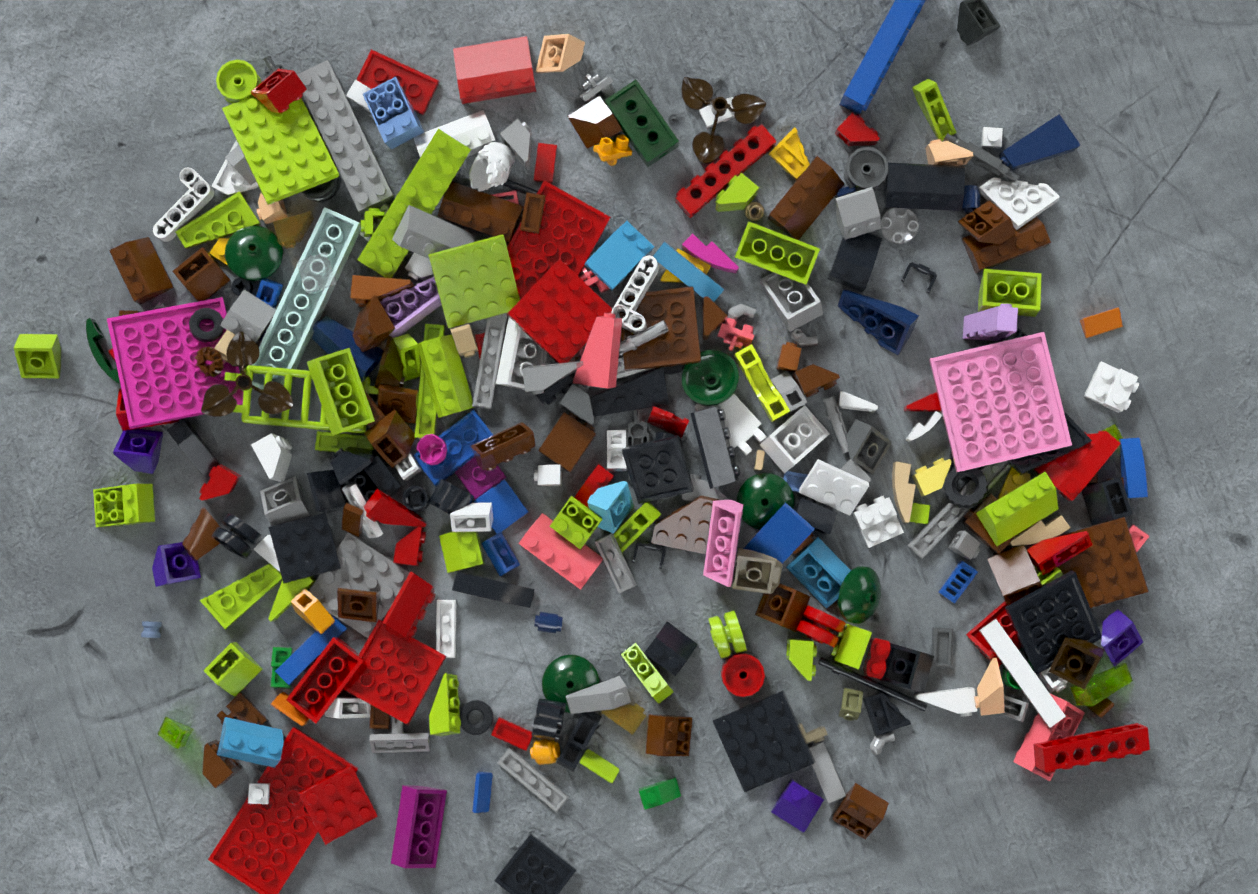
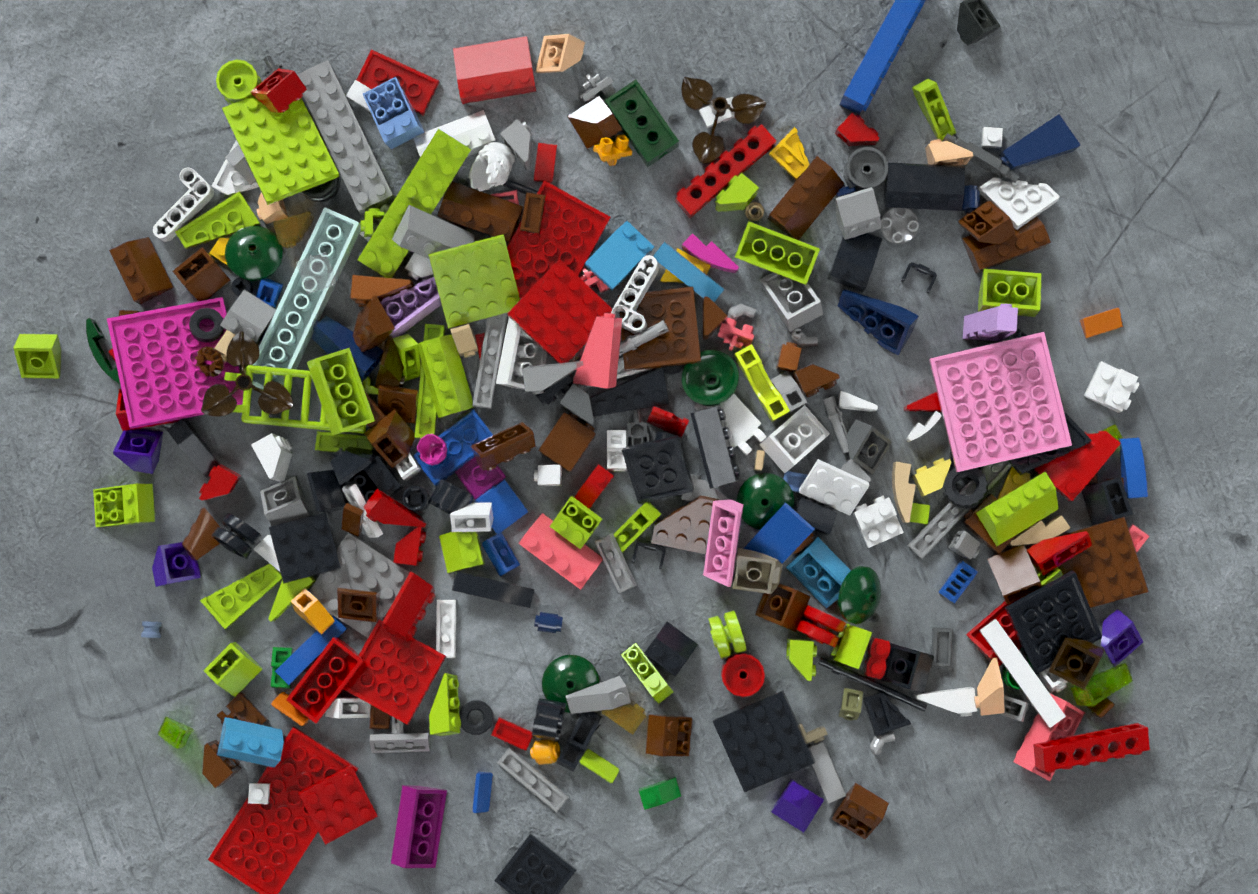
medium azure slope [587,481,634,534] -> none

